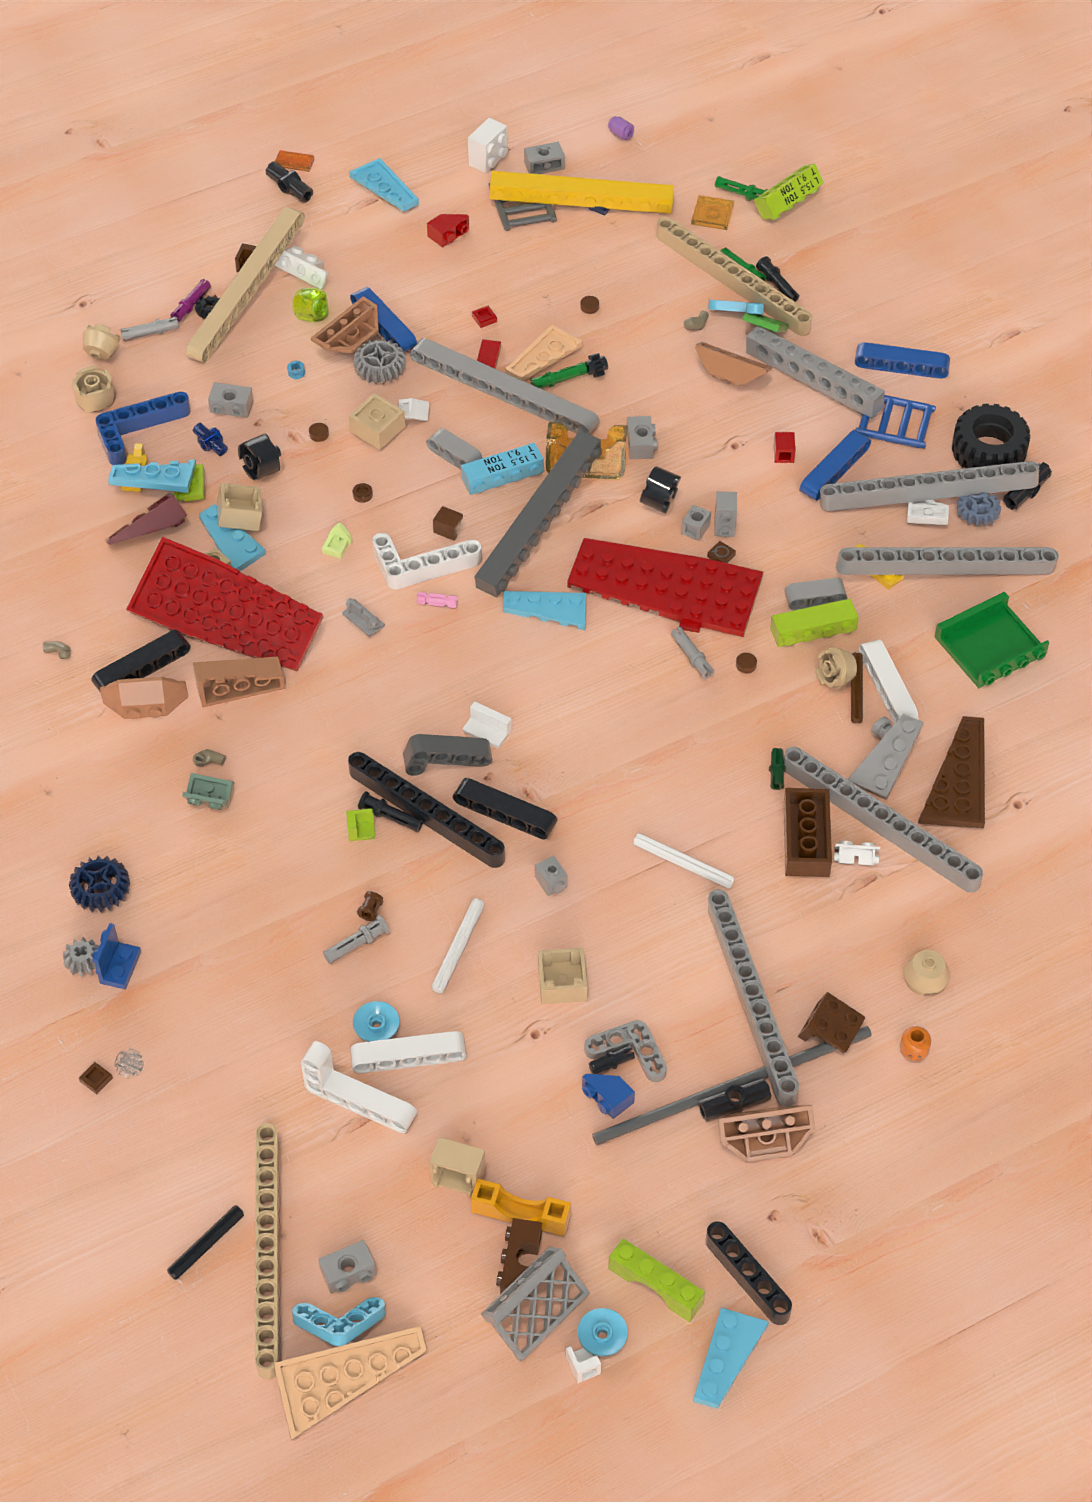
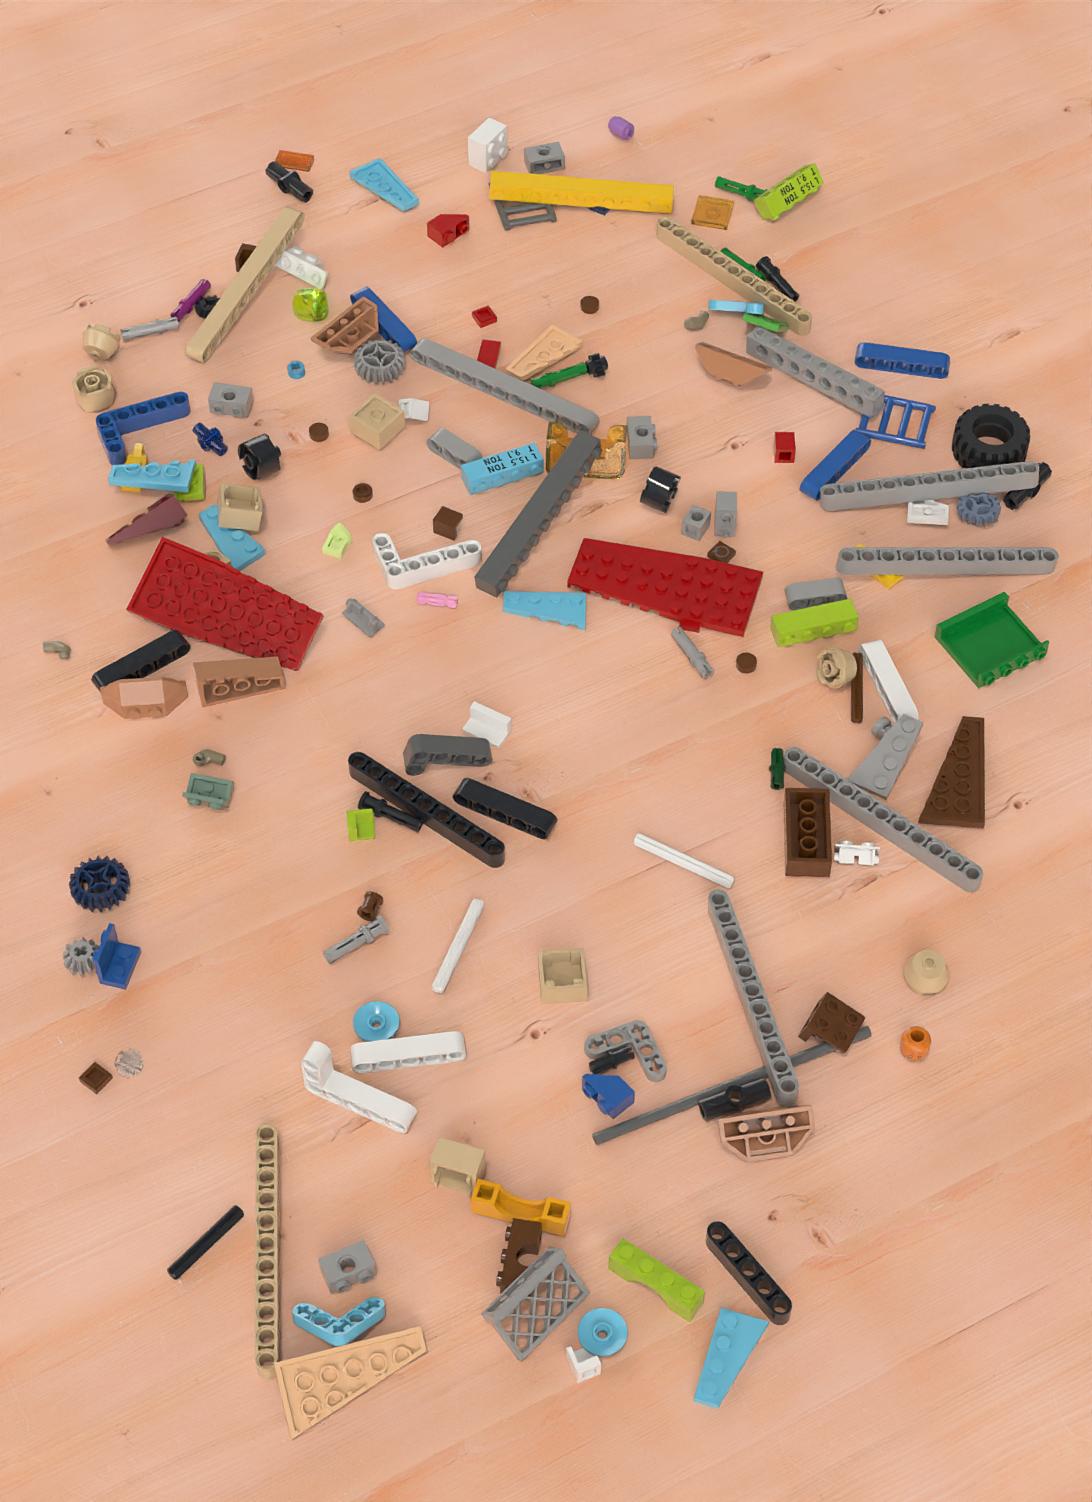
light grey brick [535,856,567,896] -> none

